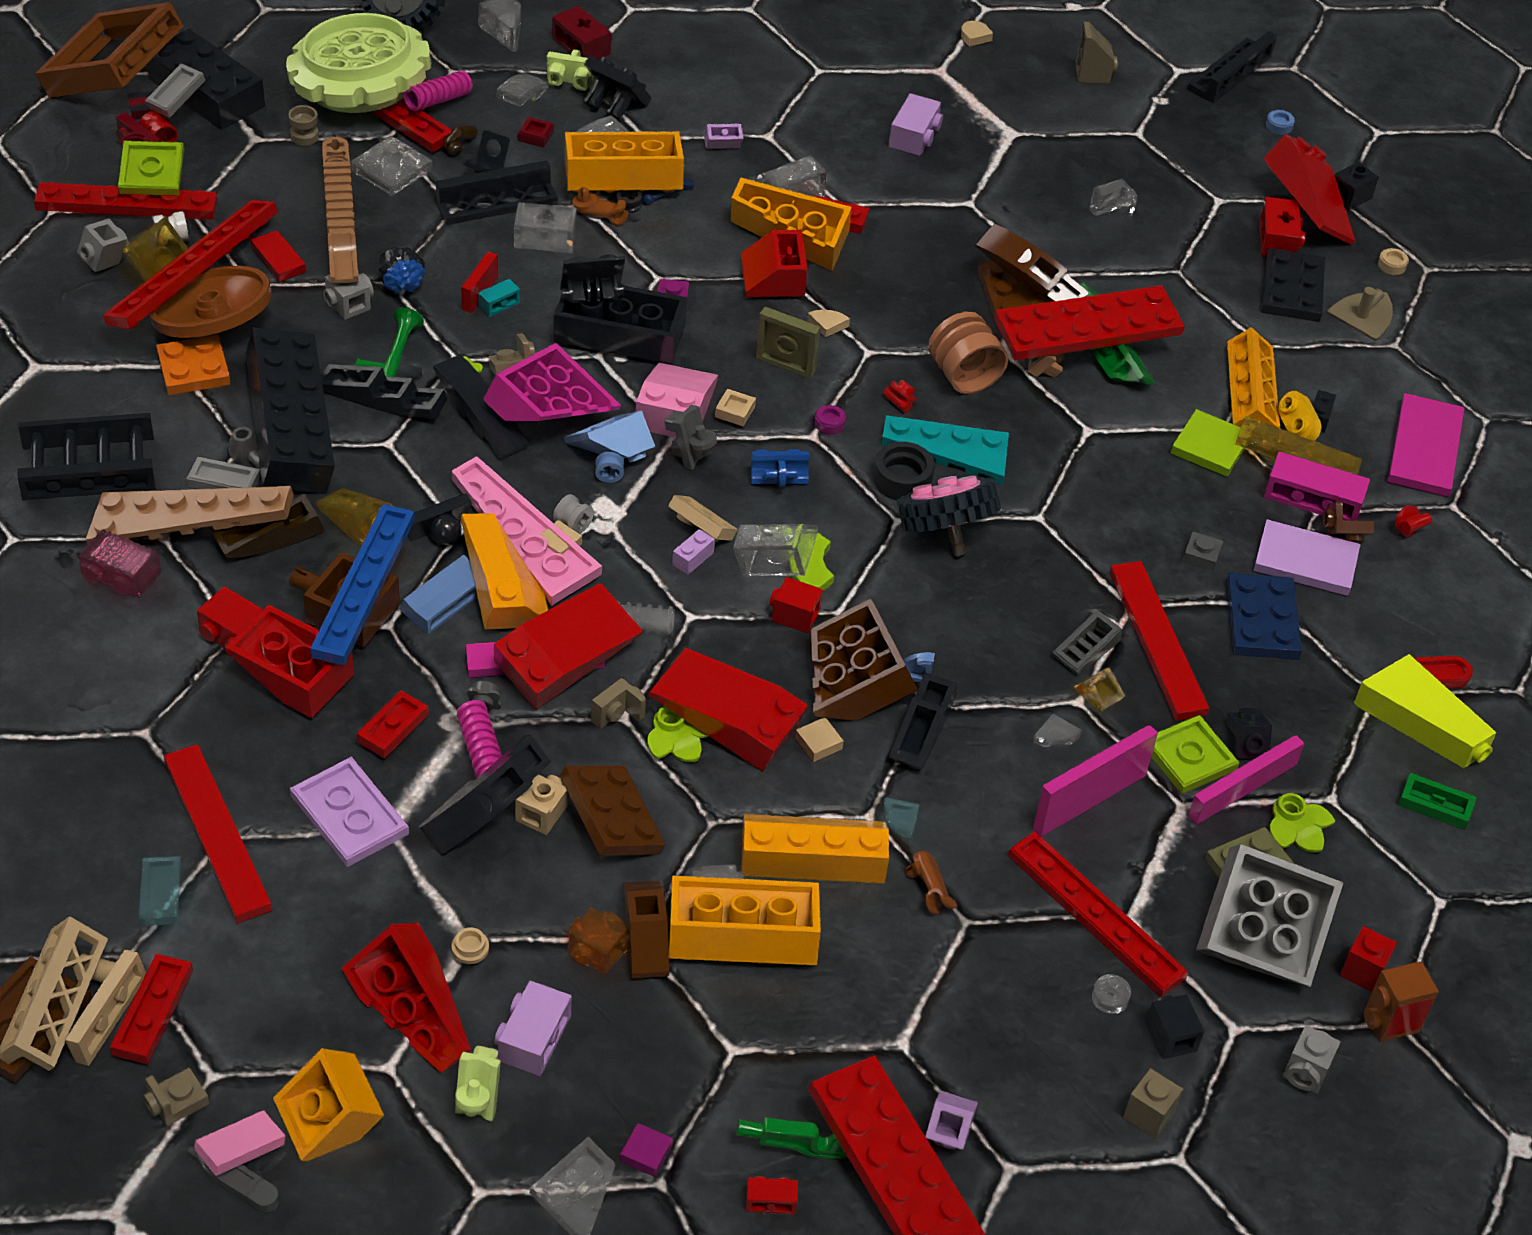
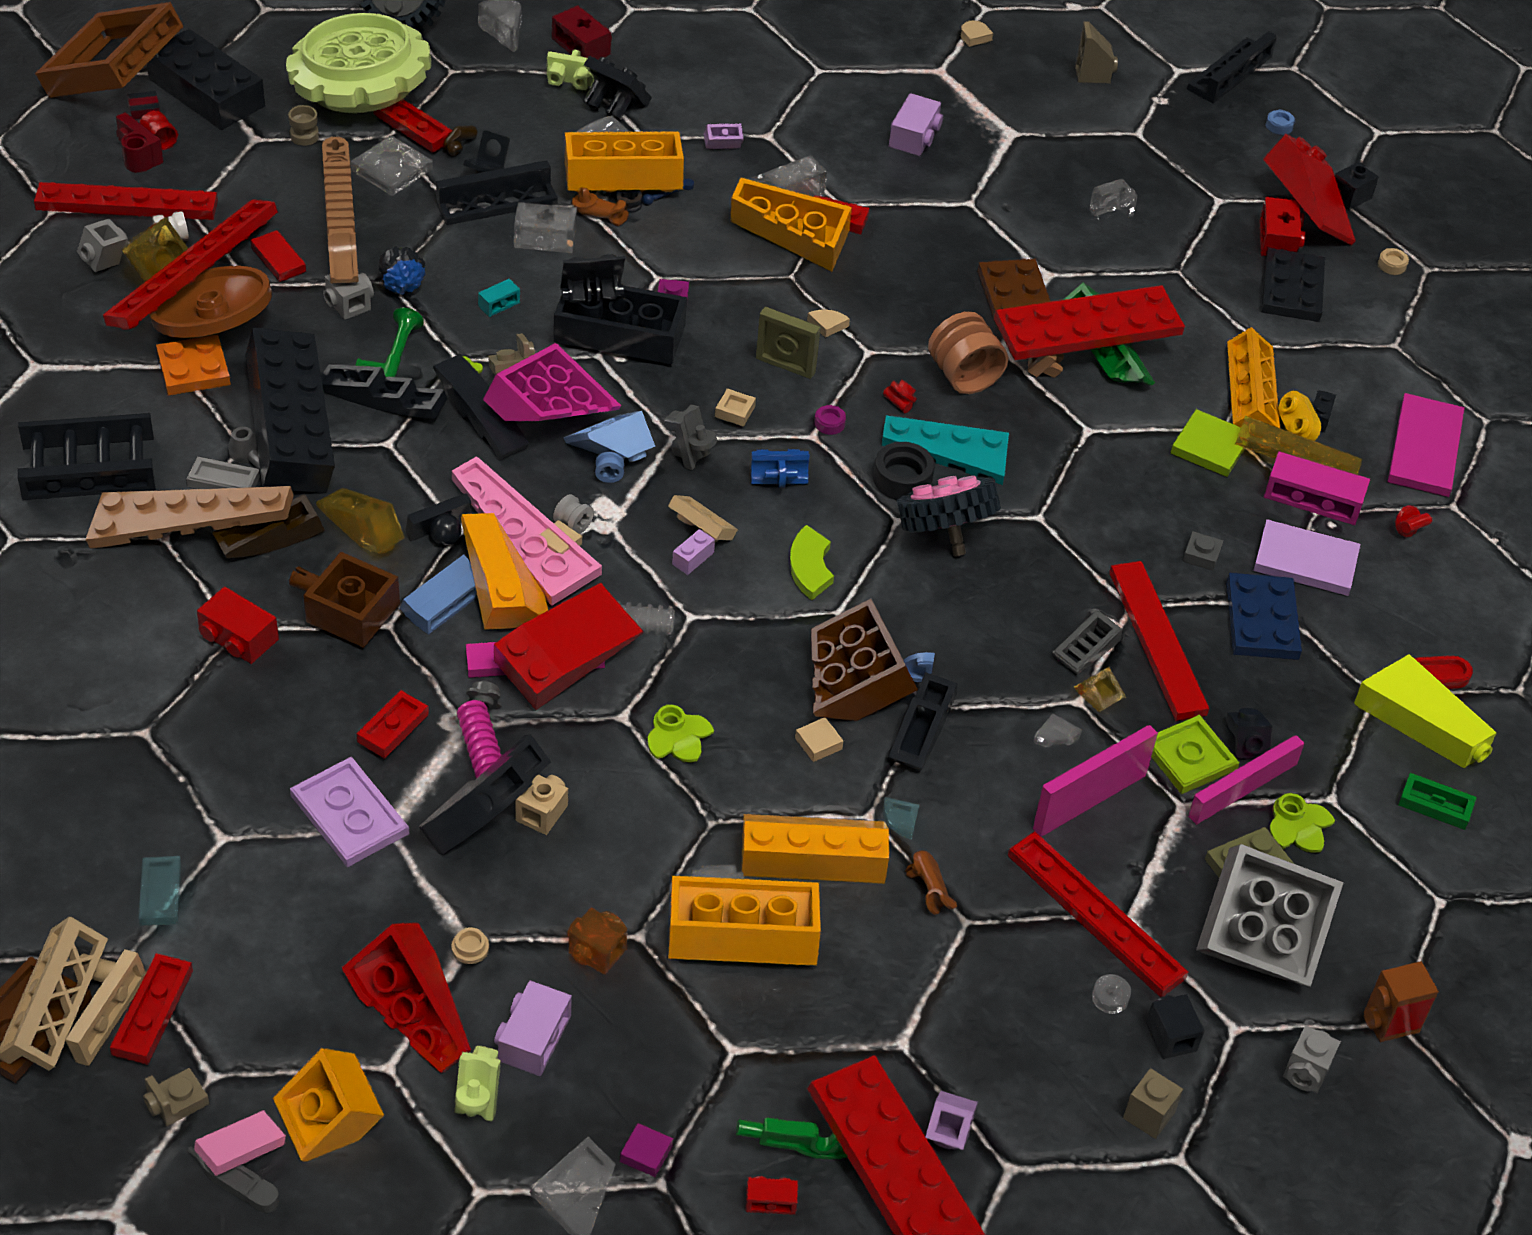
clear pink brick [78,529,161,598] -> none
lime tile [118,141,184,196] -> none
light grey tile [145,63,205,118] -> none
red tile [163,744,272,923] -> none
red slope [225,604,354,718] -> none
blue plate [310,504,415,665] -> none
dark pink piece [403,71,473,111] -> none
red tile [461,251,498,313] -> none
clear slope [497,73,550,107] -> none
dark red tile [518,117,554,148] -> none
reddish brown plate [560,765,666,856] -> none
dark tan bracket [591,678,646,729] -> none
reddish brown slope [622,880,670,978] -> none
bright pink slope [636,363,718,437] -> none
red slope [649,648,808,772] -> none
clear slope [733,524,818,576] -> none
red slope [741,230,808,297] -> none
red brick [769,577,823,634] -> none
reddish brown slope [975,224,1089,302] -> none
reddish brown bracket [1323,502,1374,542] -> none
dark tan shield [1326,287,1393,341] -> none
red brick [1340,926,1397,992] -> none

